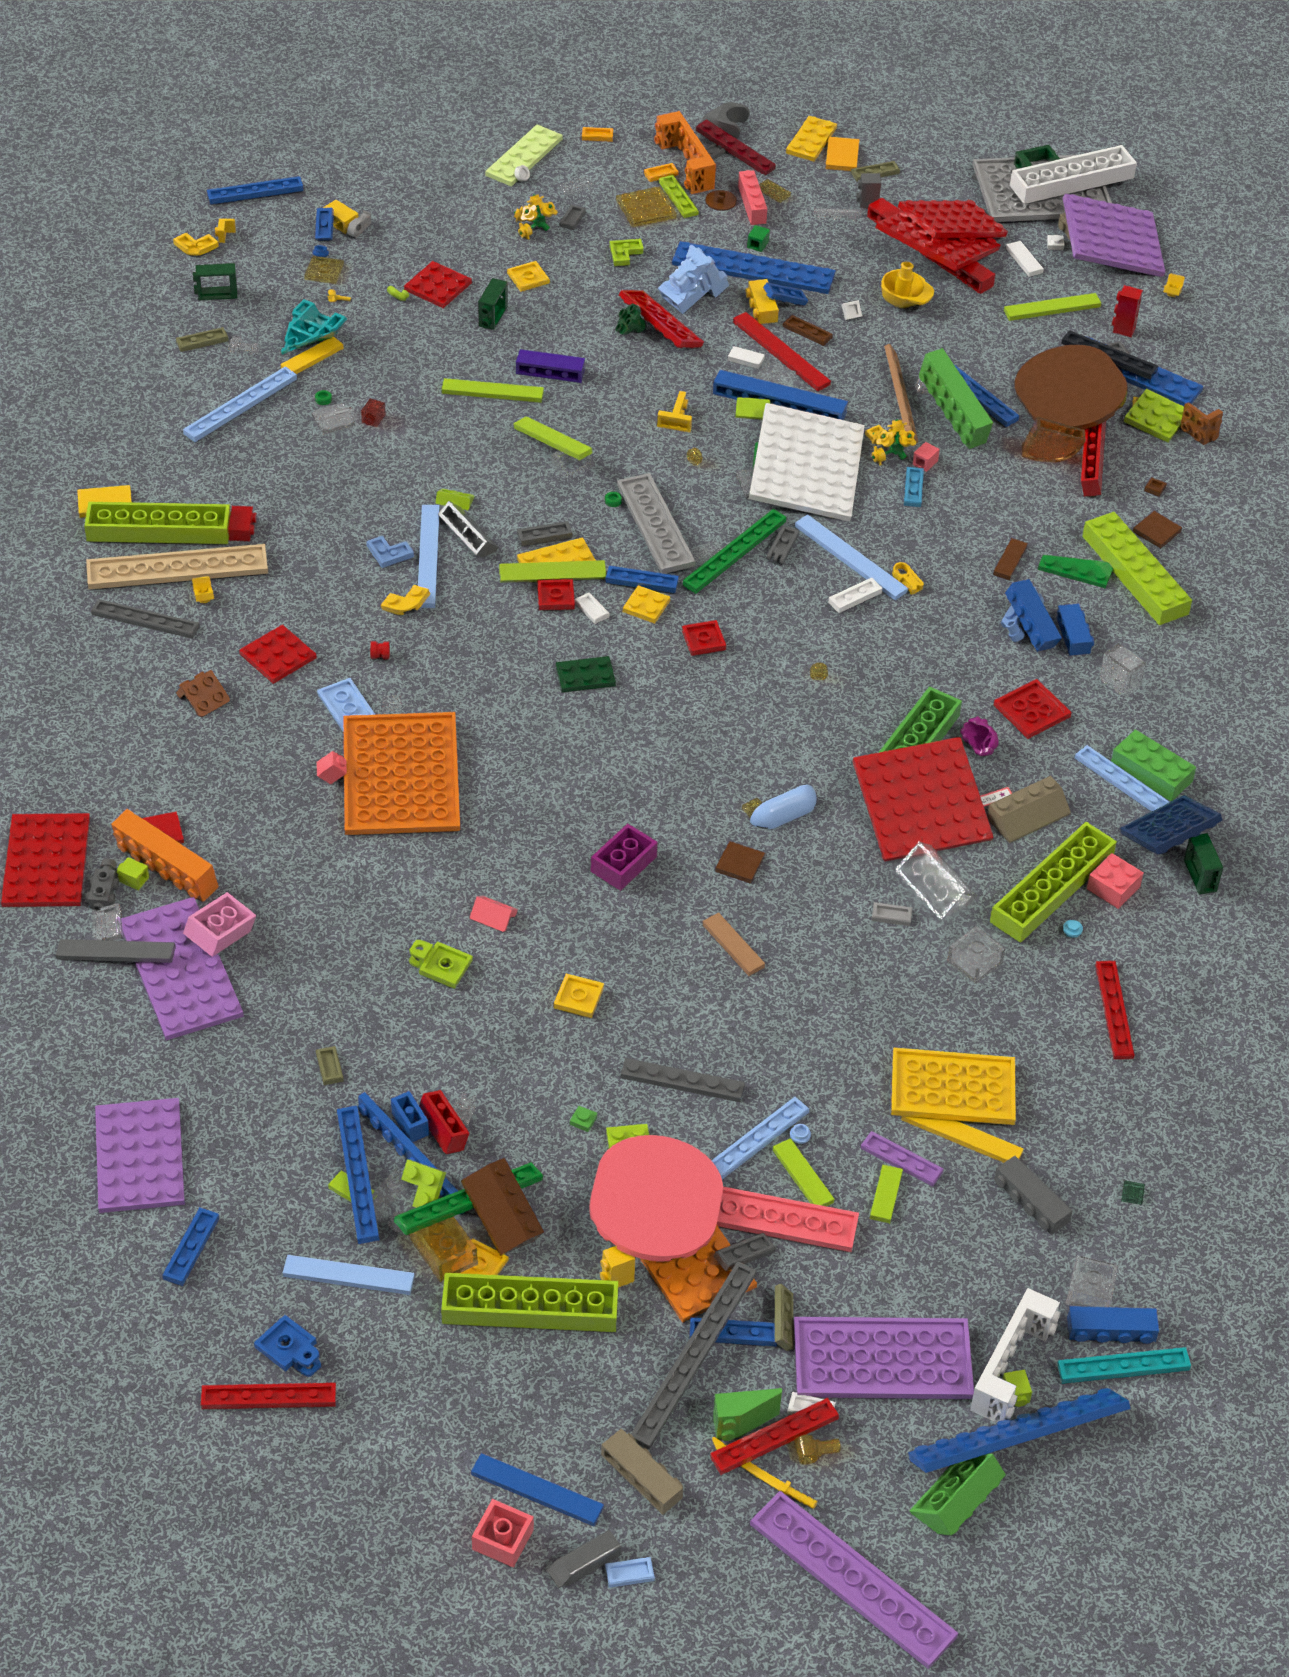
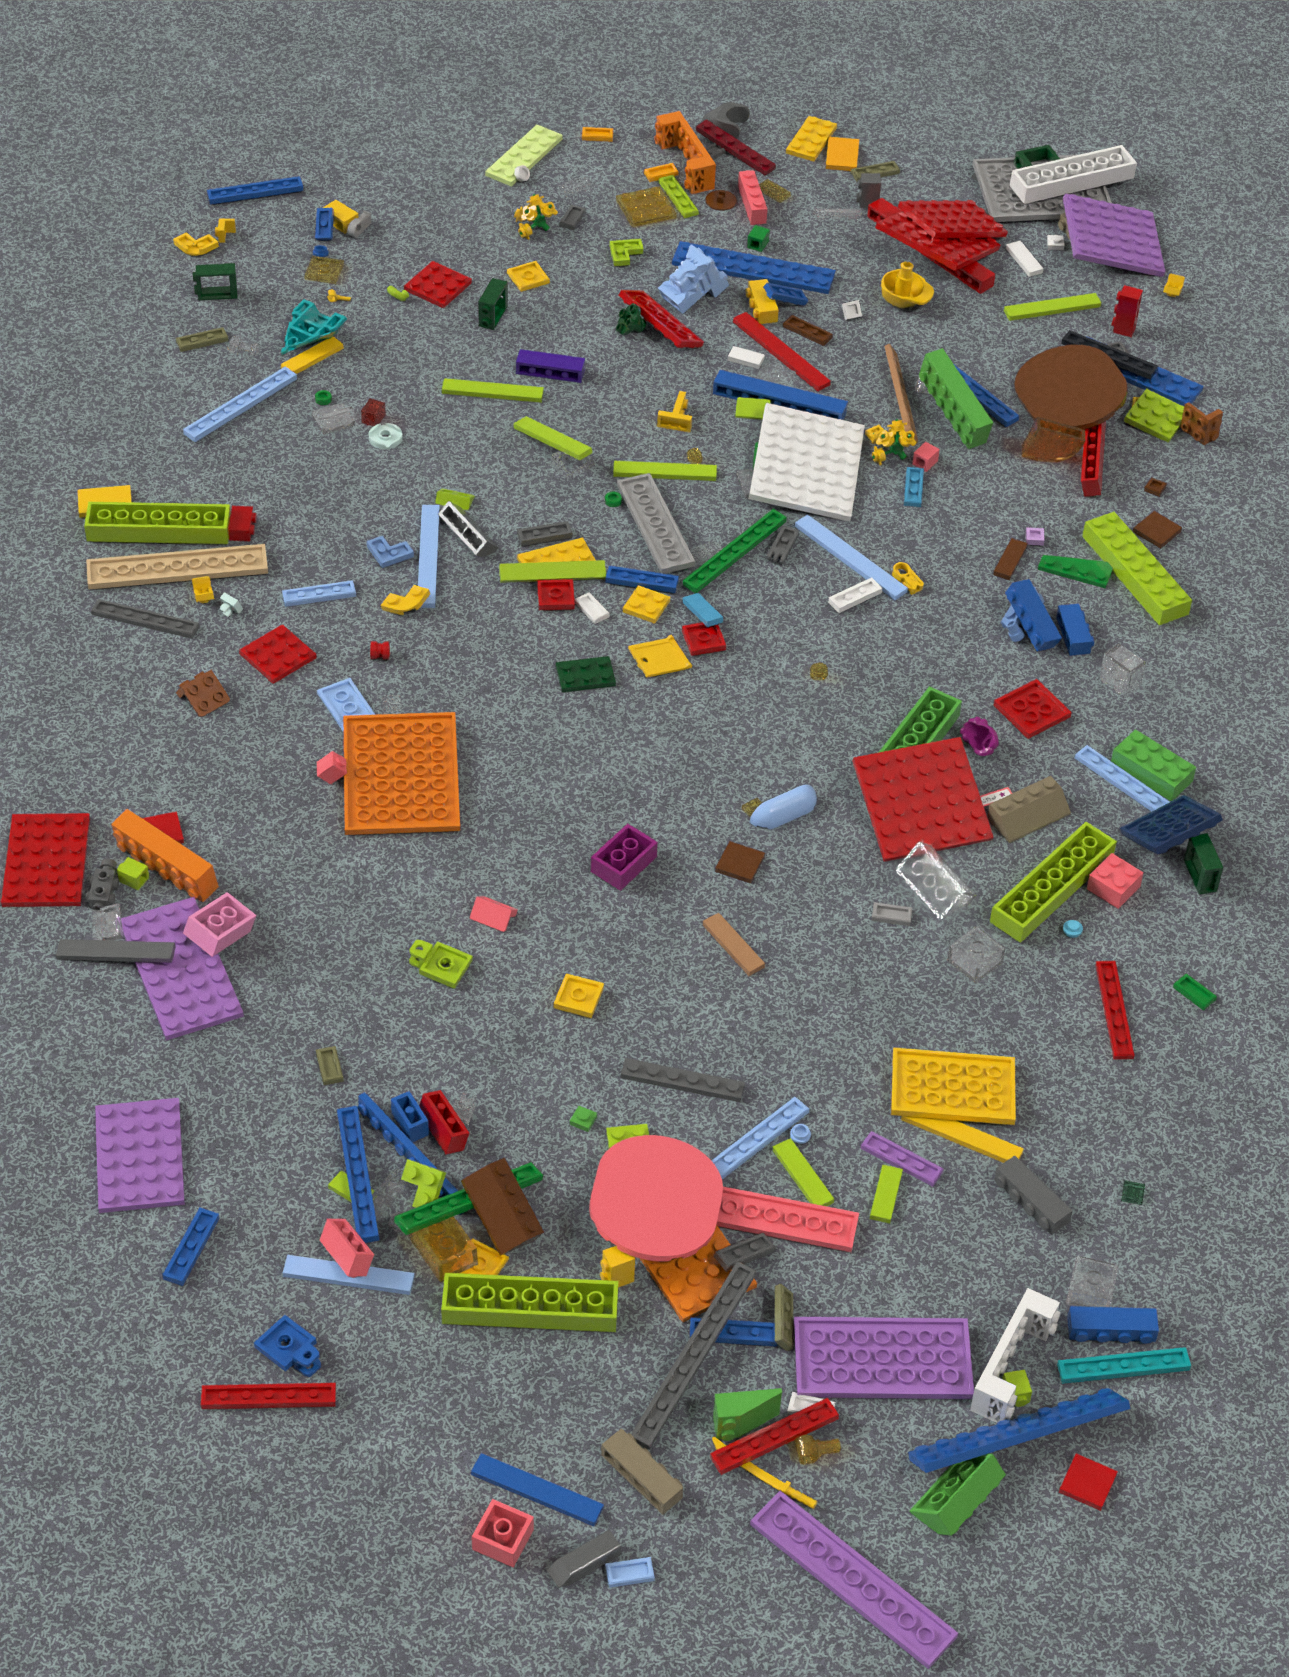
none -> light aqua tile [220,593,243,617]
none -> light blue tile [282,580,356,607]
none -> coral brick [320,1219,374,1278]
none -> light aqua tile [369,423,403,449]
none -> lime tile [613,461,717,481]
none -> yellow container [628,635,692,677]
none -> dark azure tile [683,593,723,627]
none -> lavender plate [1026,527,1044,546]
none -> red tile [1059,1453,1118,1511]
none -> green tile [1173,973,1217,1011]

